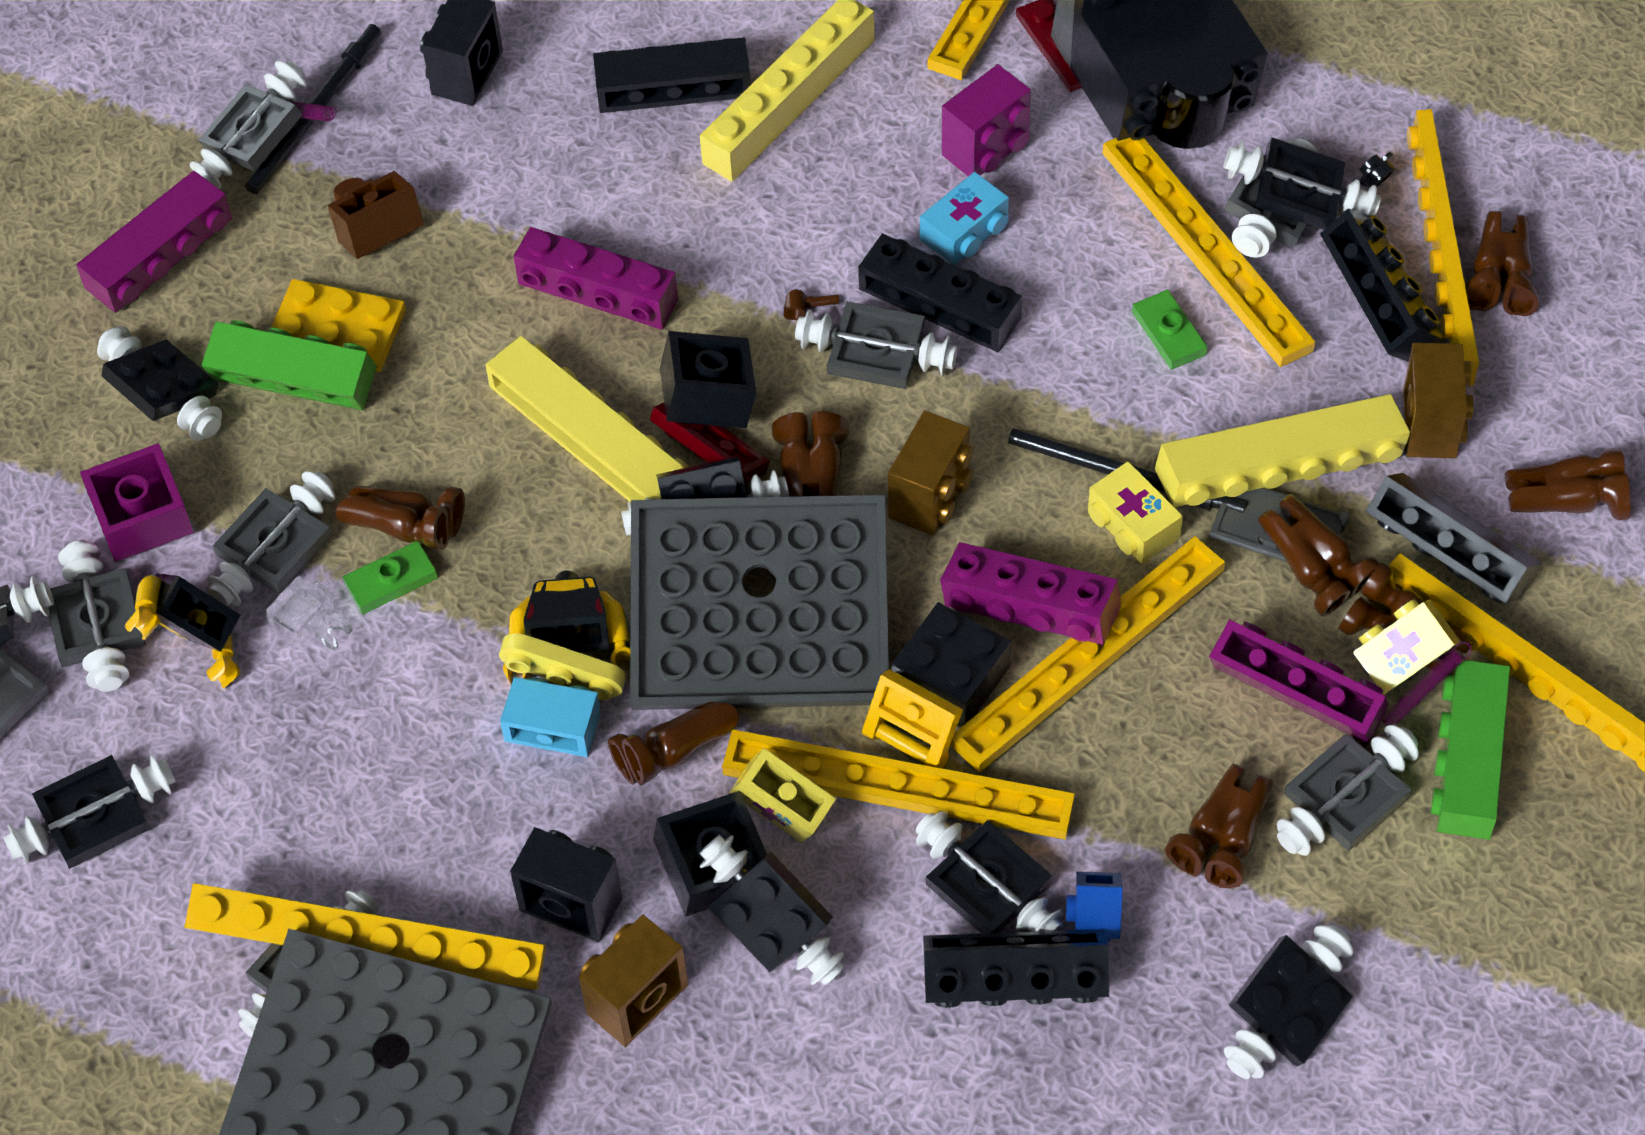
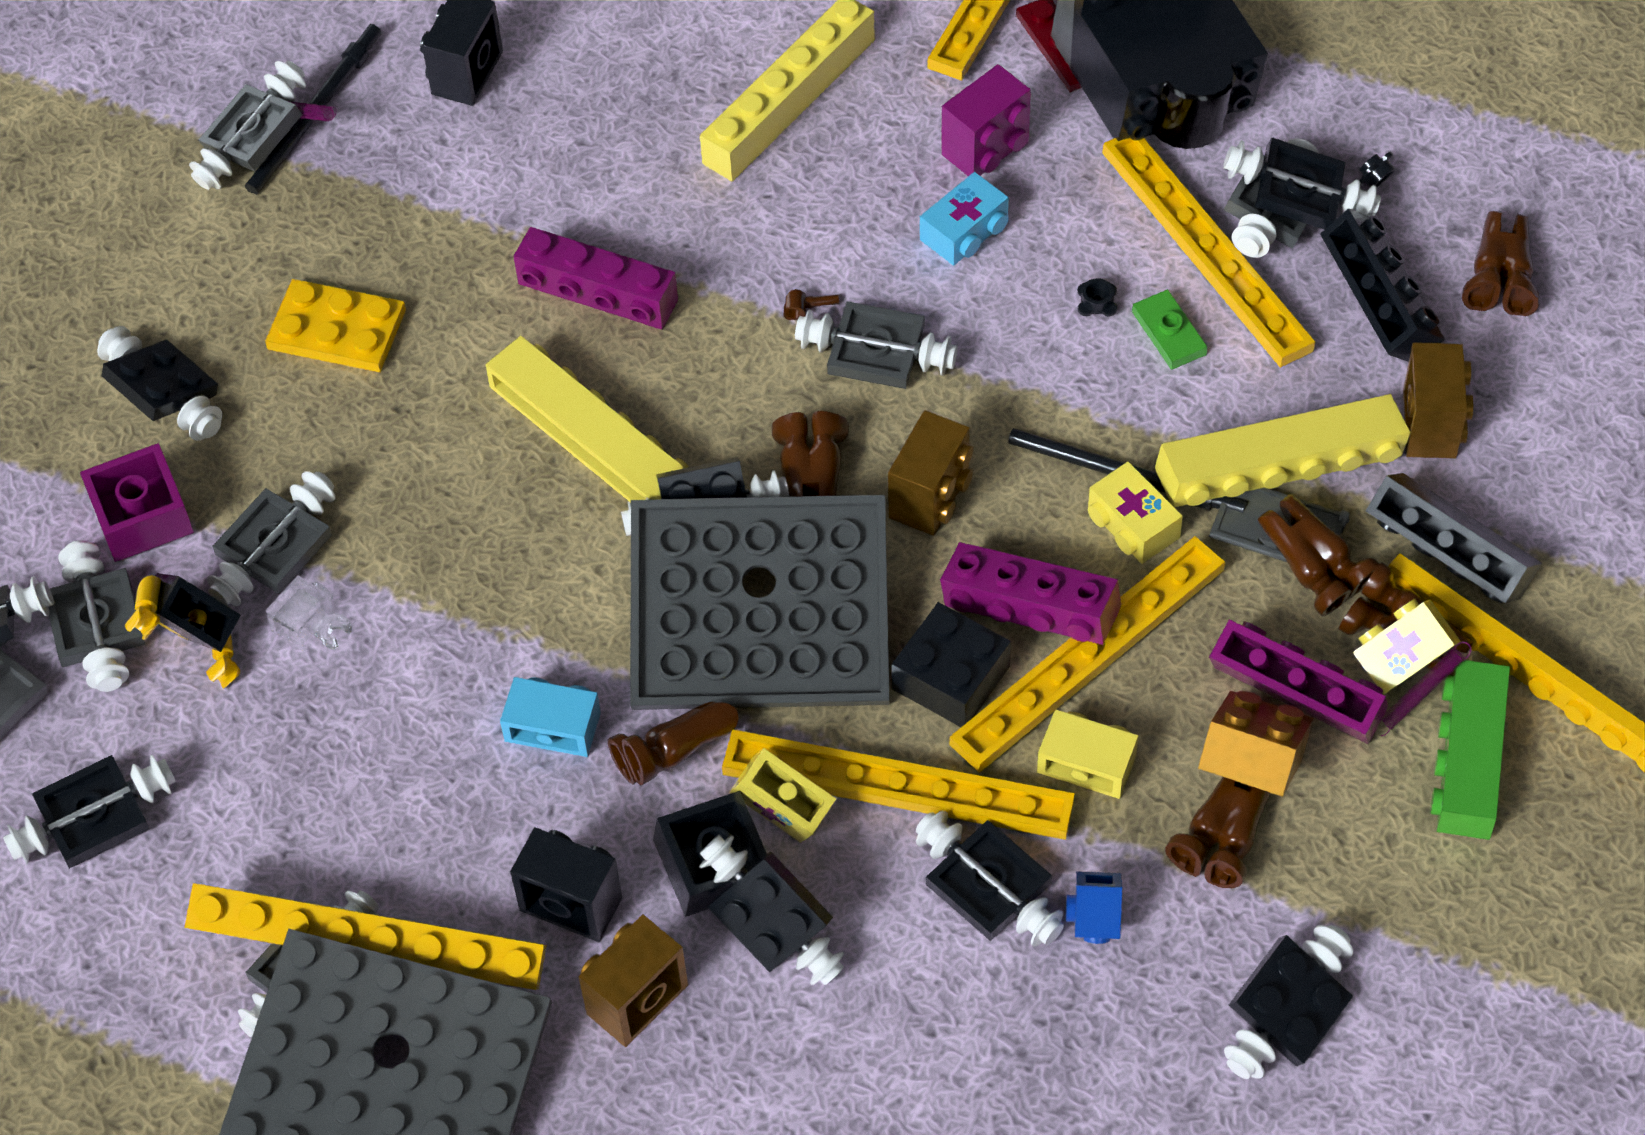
magenta brick [76,170,232,313] -> none
bright green brick [201,320,377,411] -> none
reddish brown brick [327,170,424,260] -> none
reddish brown piece [335,486,465,550] -> none
bright green plate [342,541,438,615] -> none
light yellow plate [499,633,626,701] -> none
black torso [503,570,630,684] -> none
black brick [593,37,751,113] -> none
dark red plate [649,403,770,484] -> none
black brick [660,331,756,428] -> none
black brick [858,233,1022,352] -> none
yellow plate [862,669,963,769] -> none
black brick [923,929,1109,1008] -> none
dark grey plate [1277,725,1419,856] -> none
yellow plate [1407,109,1479,386] -> none
reddish brown piece [1504,447,1631,521] -> none
none -> light yellow brick [1037,709,1139,799]
none -> black plate [1077,278,1117,317]
none -> brick [1198,691,1314,797]

